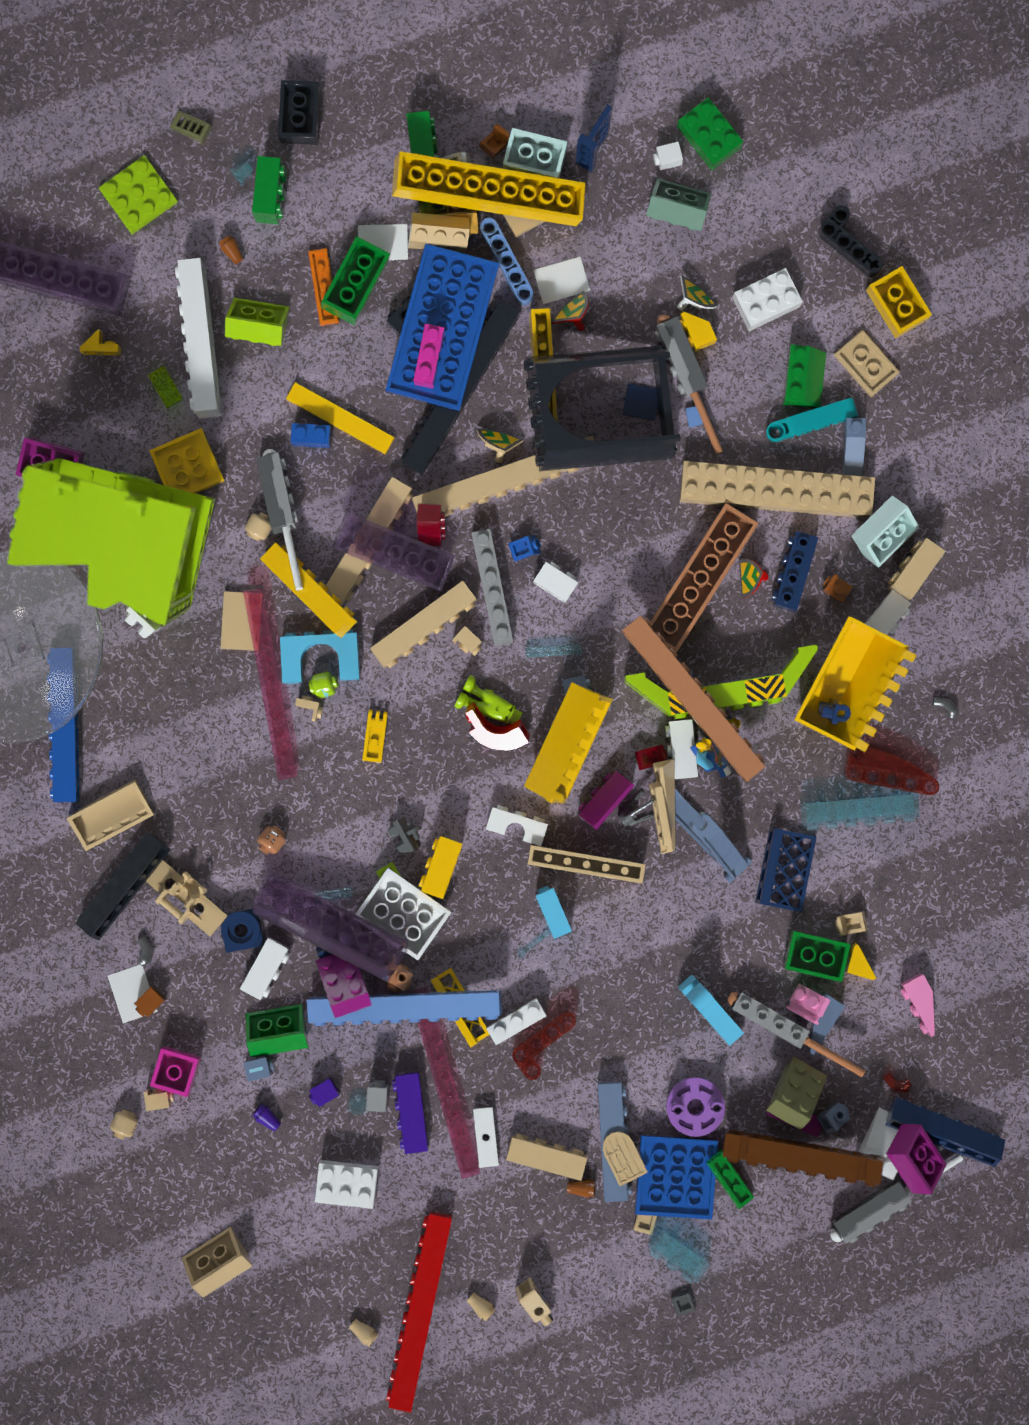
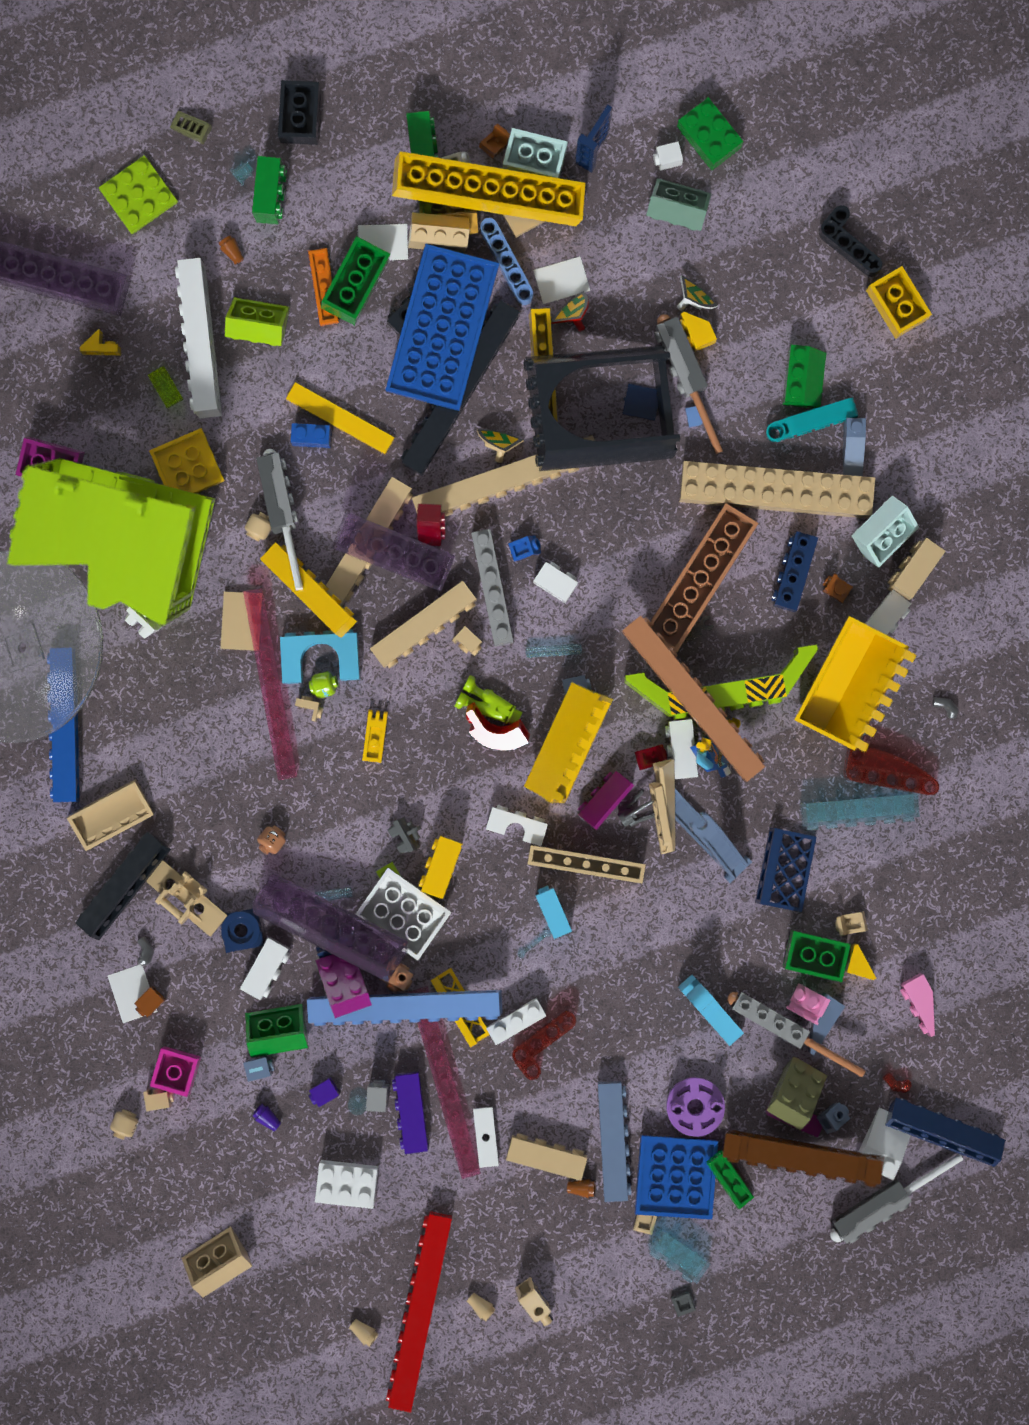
dark pink arch [414,324,445,389] -> none
tan window [603,1131,648,1186] -> none
white brick [732,268,802,331] -> none
shield [739,559,769,598] -> none
dark blue hips [817,698,851,724] -> none
tan tile [834,330,900,397] -> none
magenta brick [886,1124,947,1195] -> none

